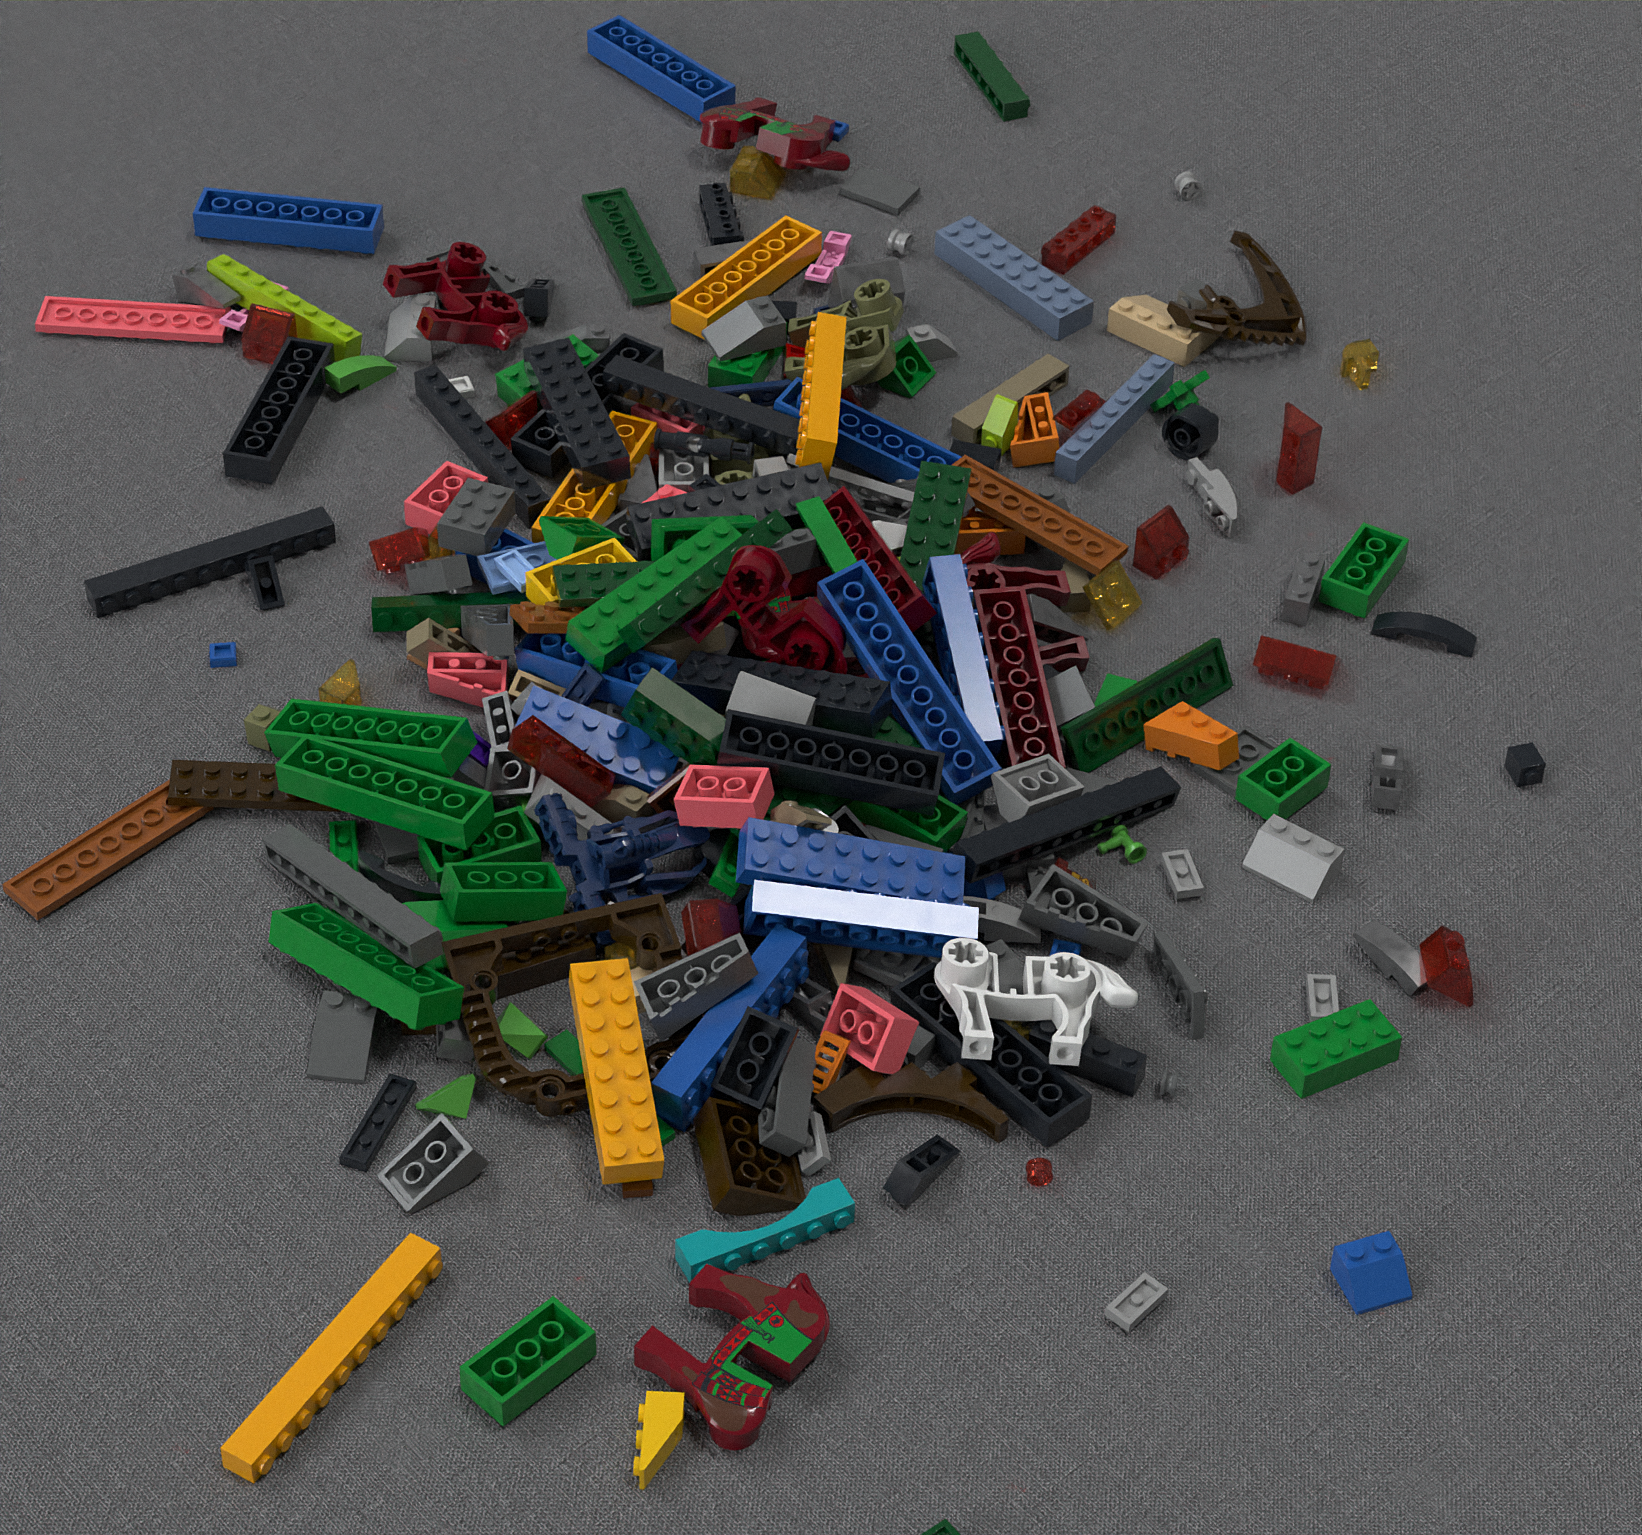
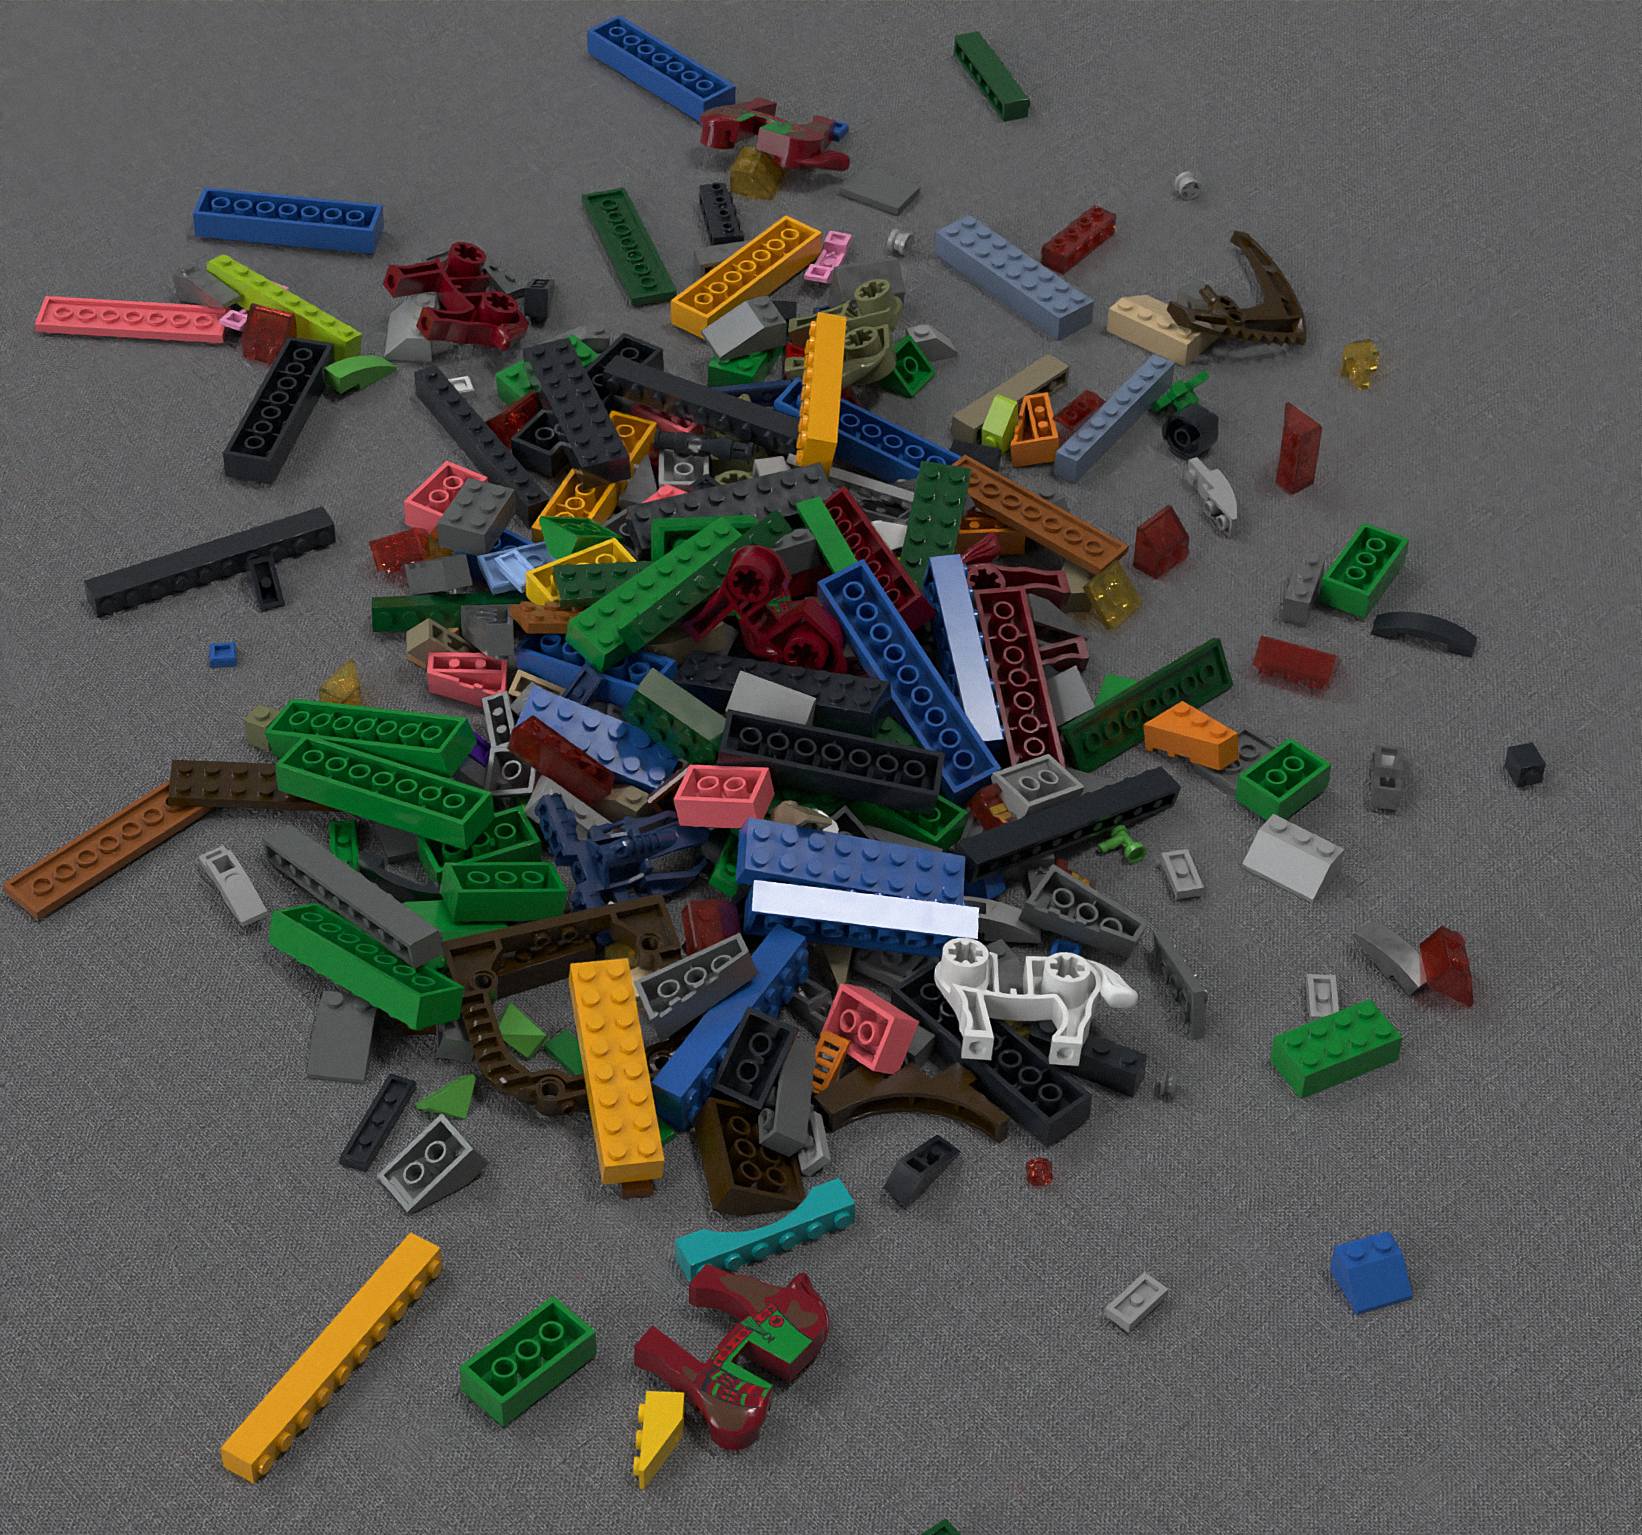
none -> light grey slope [198,845,268,927]
none -> clear red leg [967,783,1018,830]

